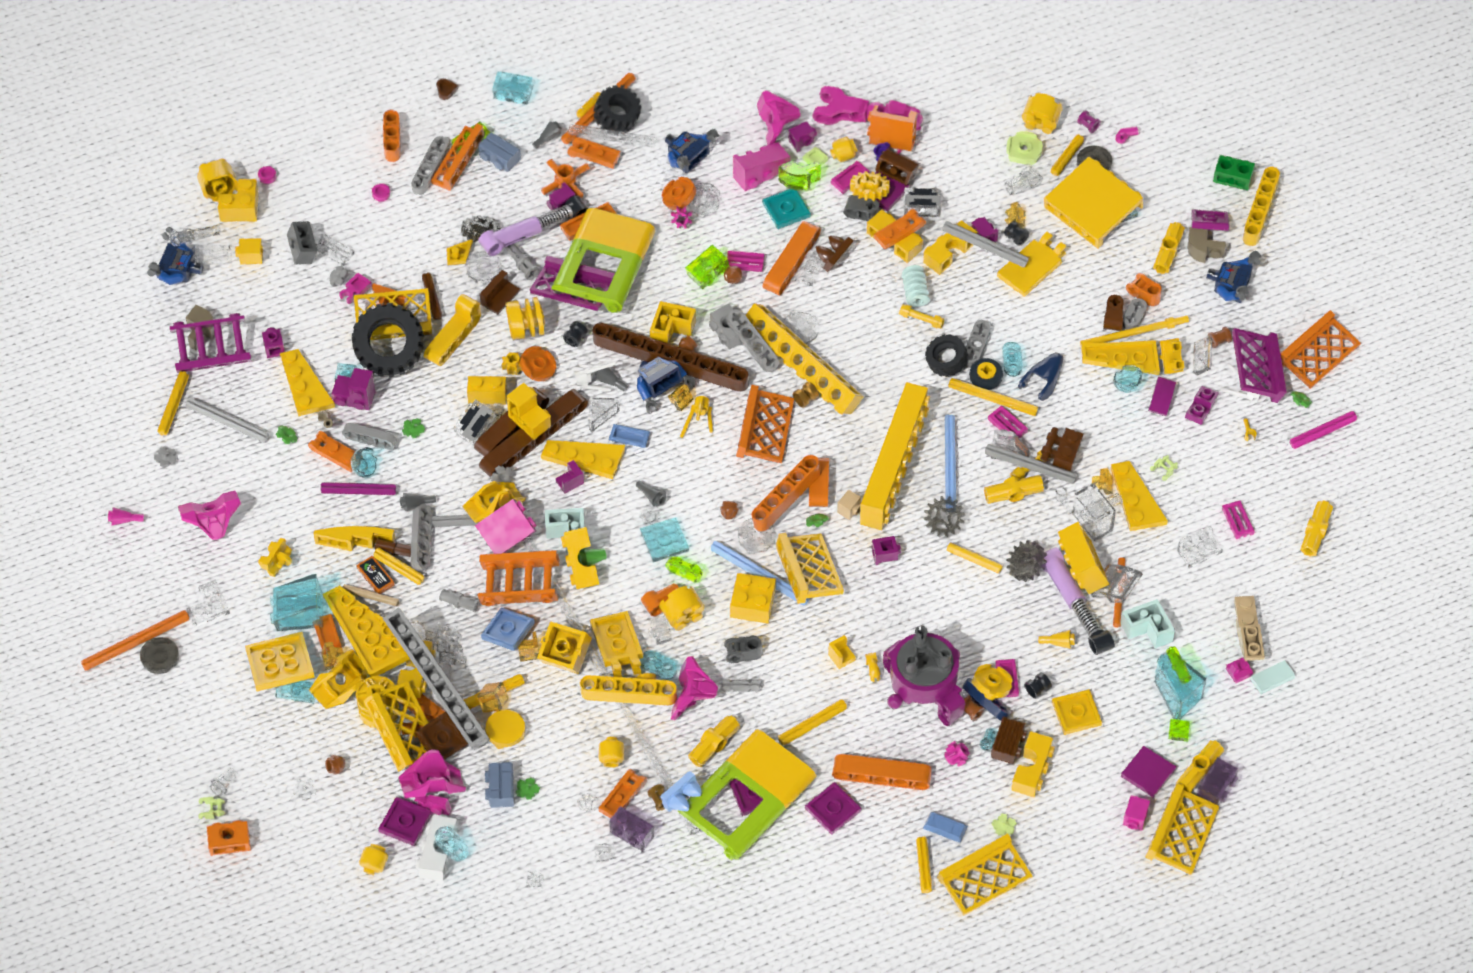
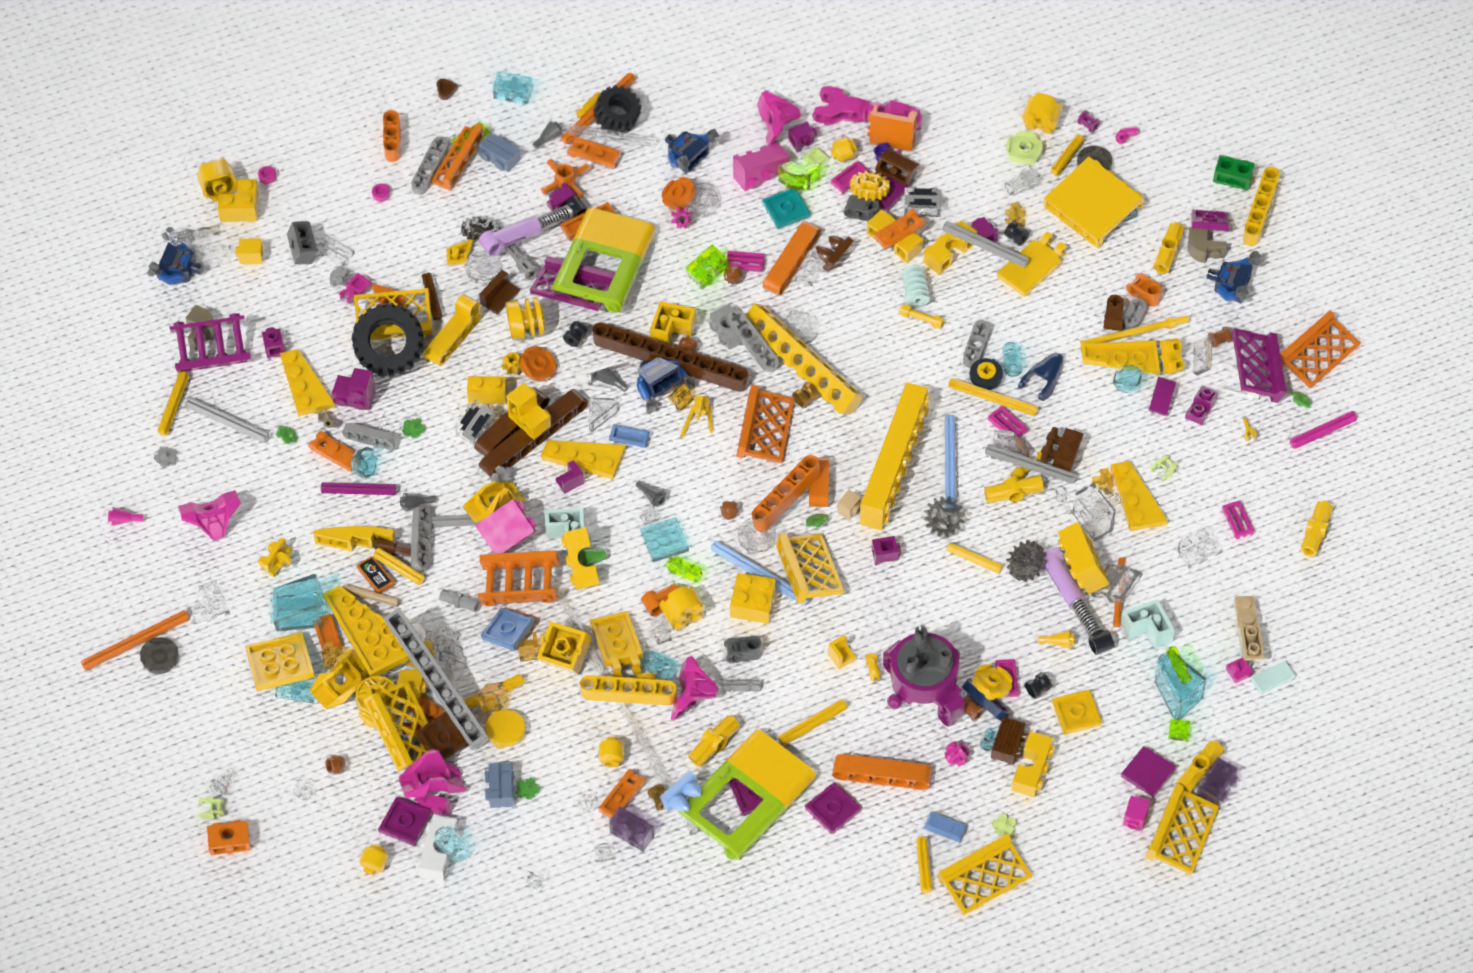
clear light blue plate [334,363,357,381] -> none
black tyre [925,334,969,377] -> none

